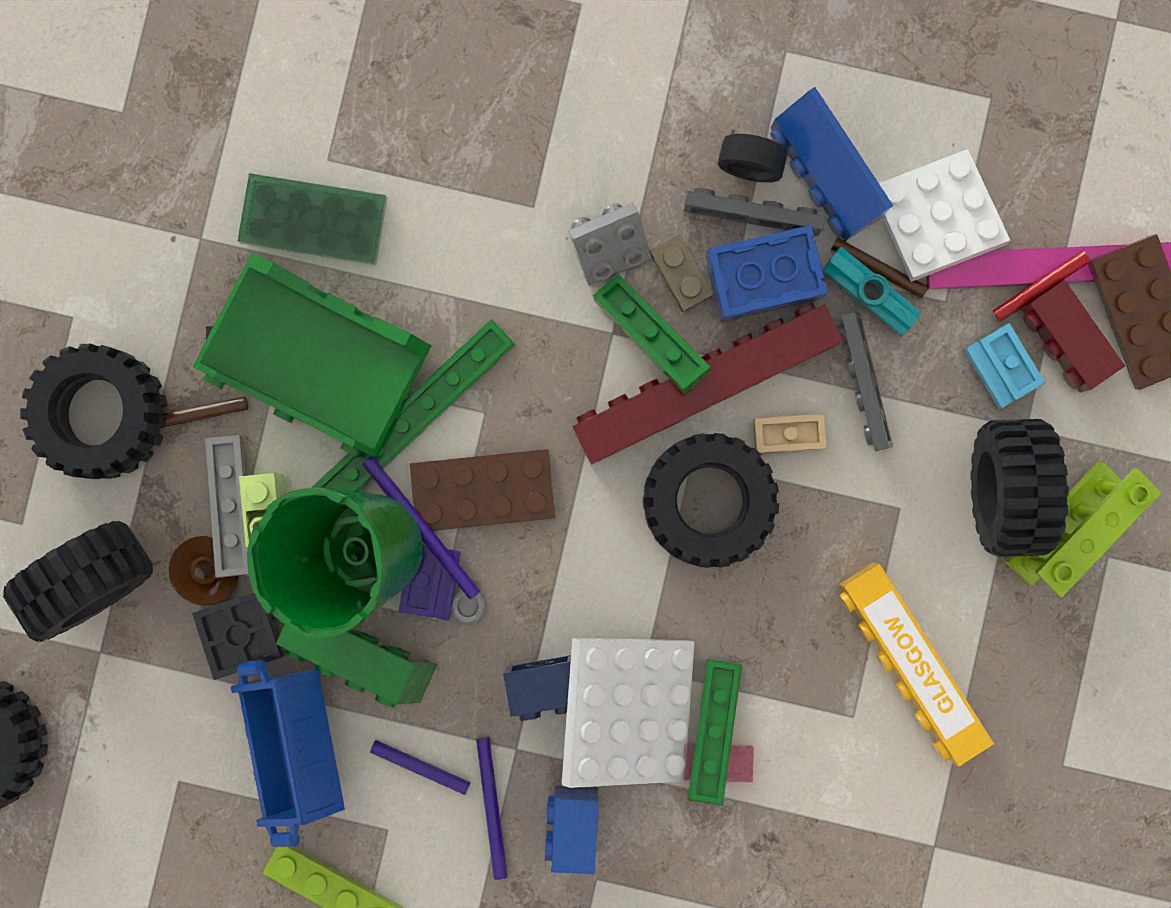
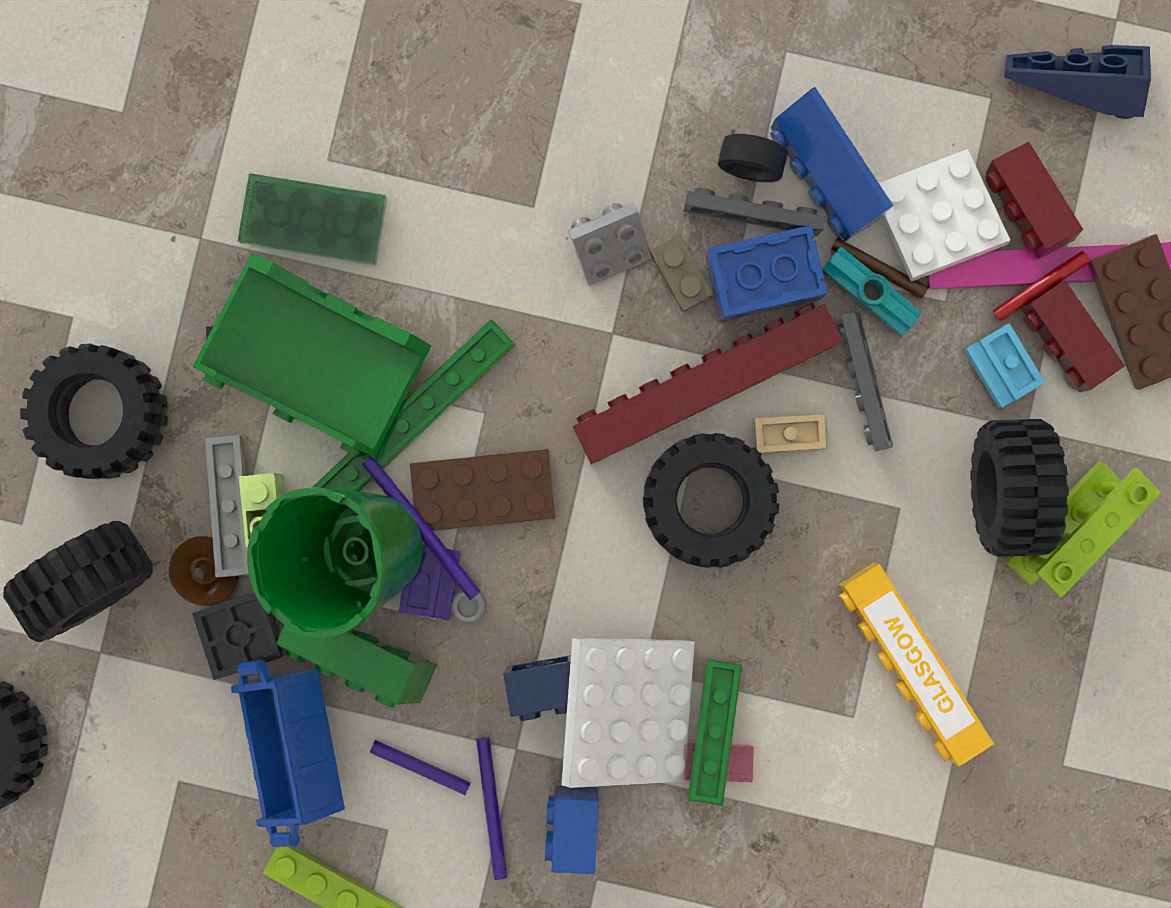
reddish brown bar [160,396,248,428] -> none
green plate [592,274,711,395] -> none
none -> dark red brick [986,142,1083,259]
none -> dark blue wedge [1004,45,1151,119]

